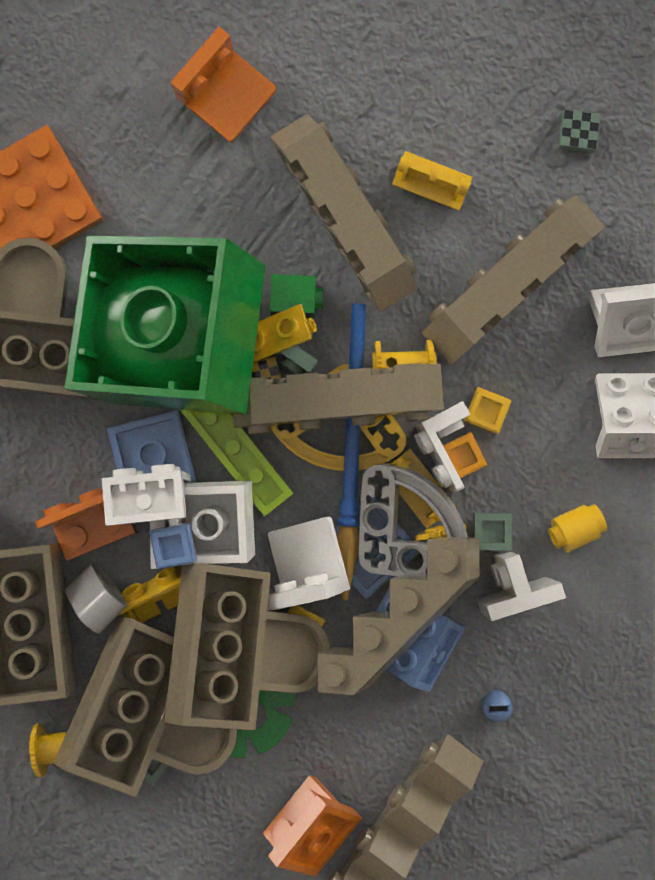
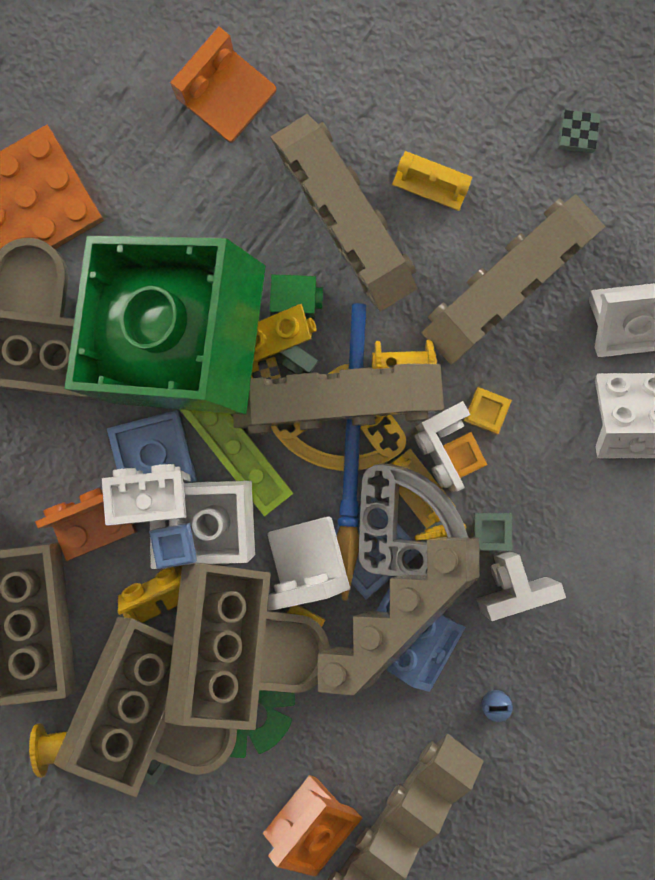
light grey beam [64,563,127,634] -> none
yellow brick [548,504,607,553] -> none

